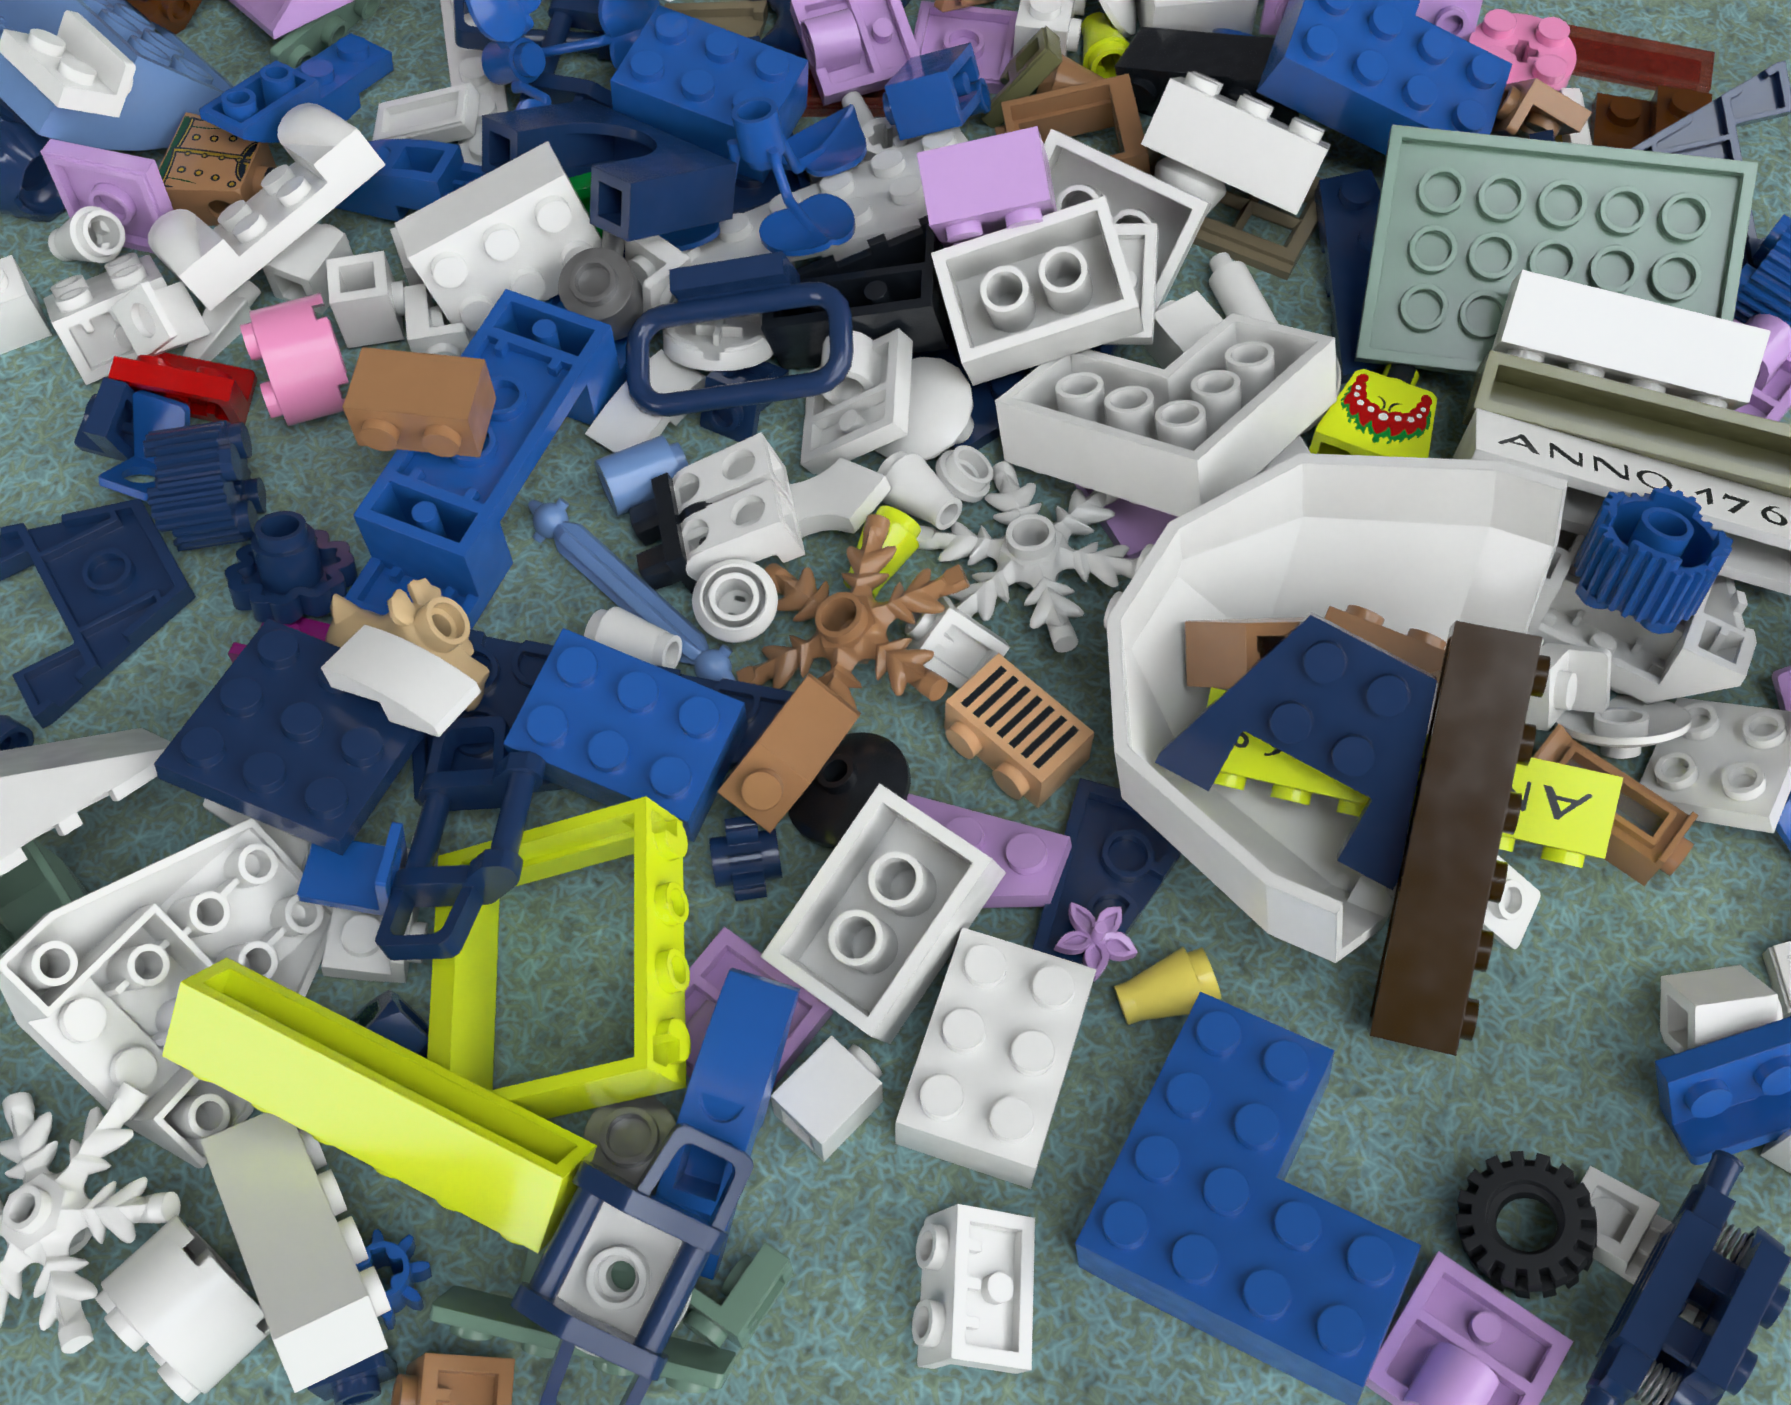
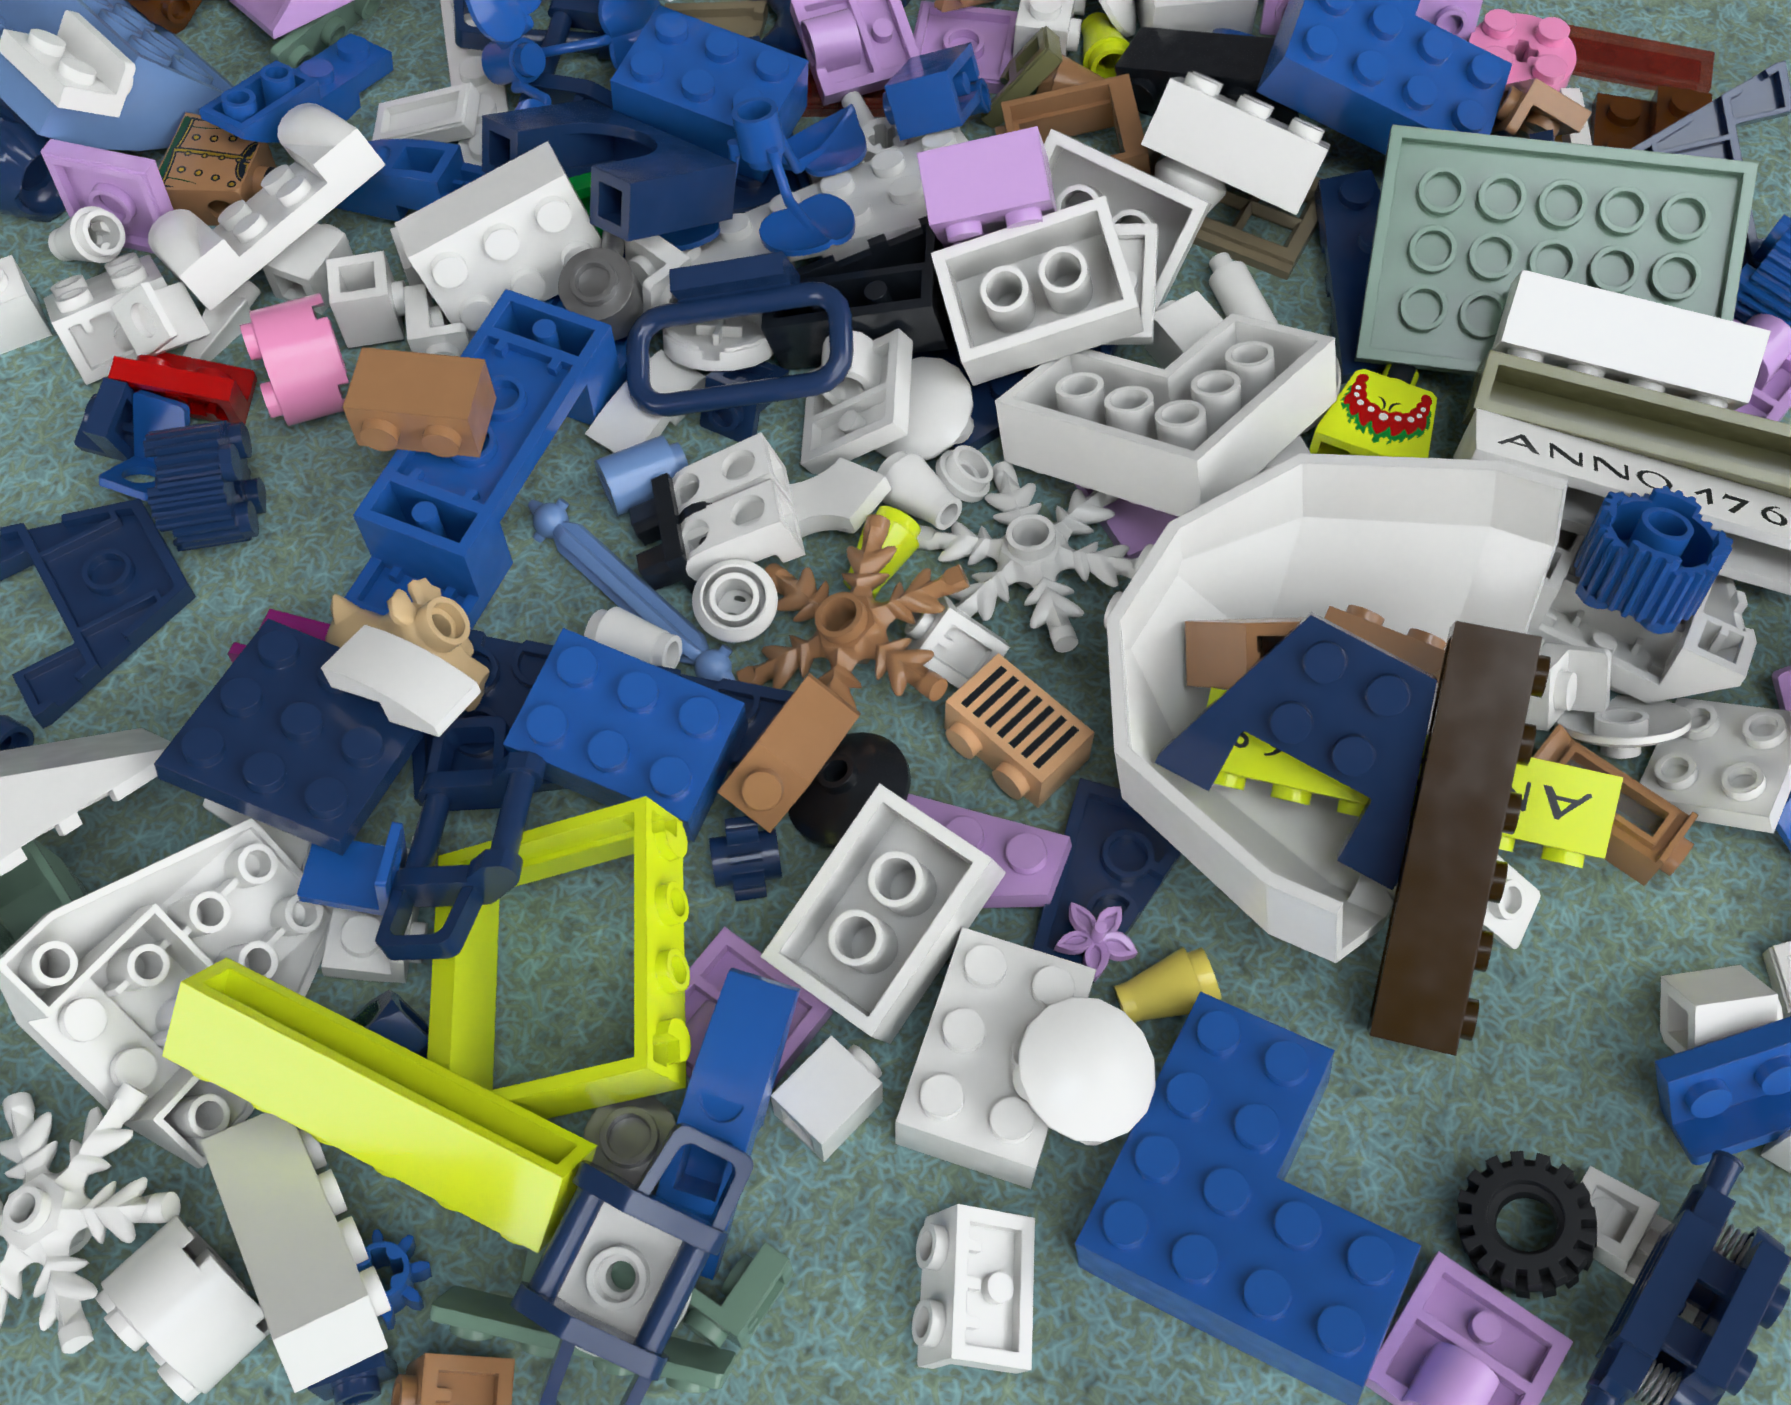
dark blue plant [225,511,358,624] -> none
none -> white dish [1013,997,1156,1146]

